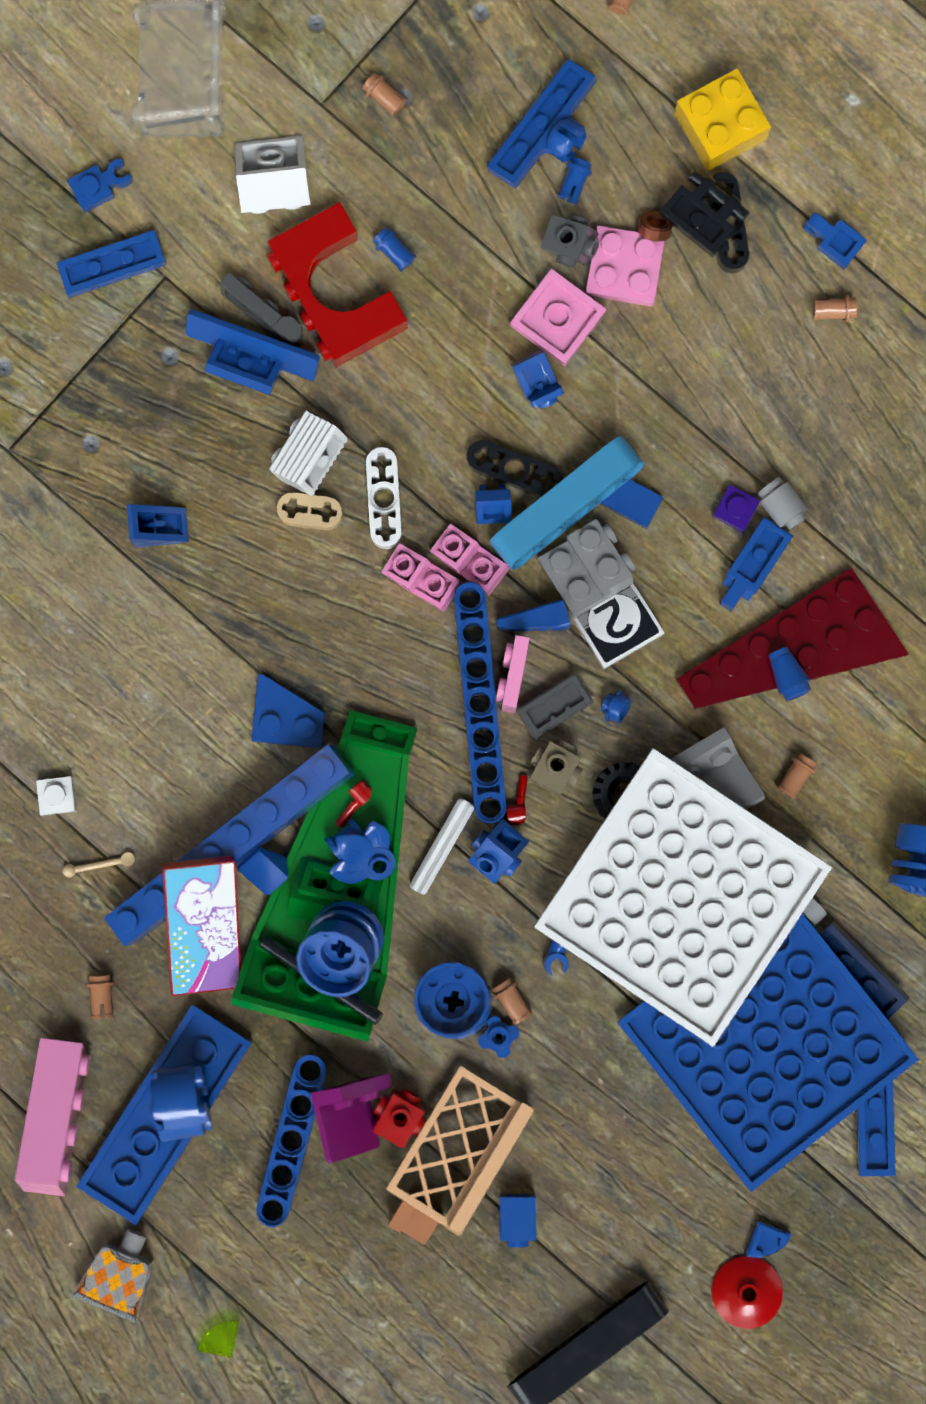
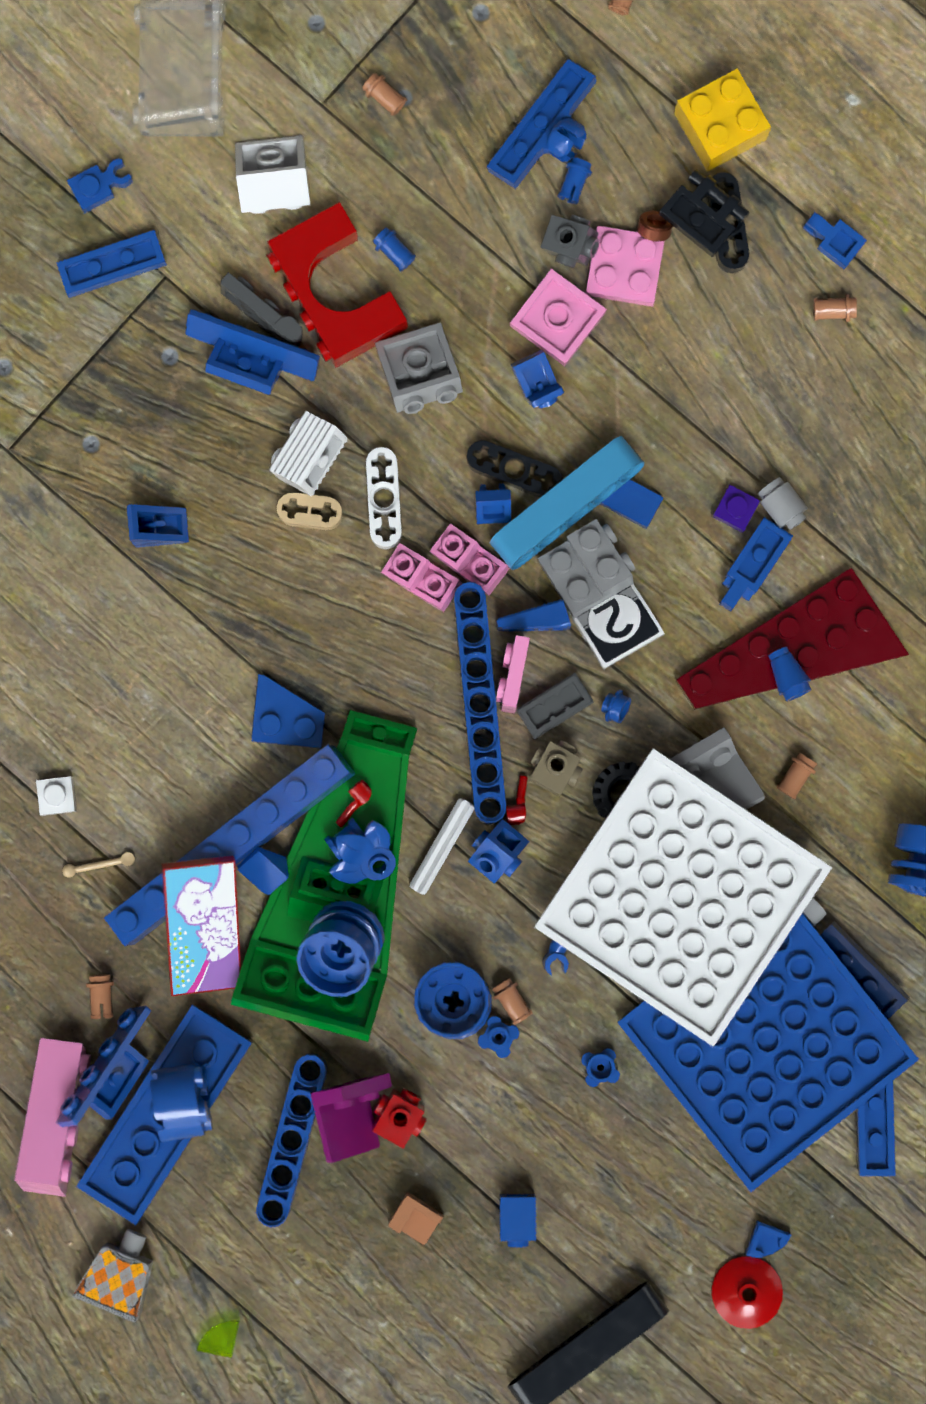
black bar [260,935,383,1025] -> none
light nougat fence [386,1066,534,1236] -> none
none -> blue bracket [56,1005,151,1127]
none -> light grey plate [375,322,463,414]
none -> blue plate [581,1048,620,1087]

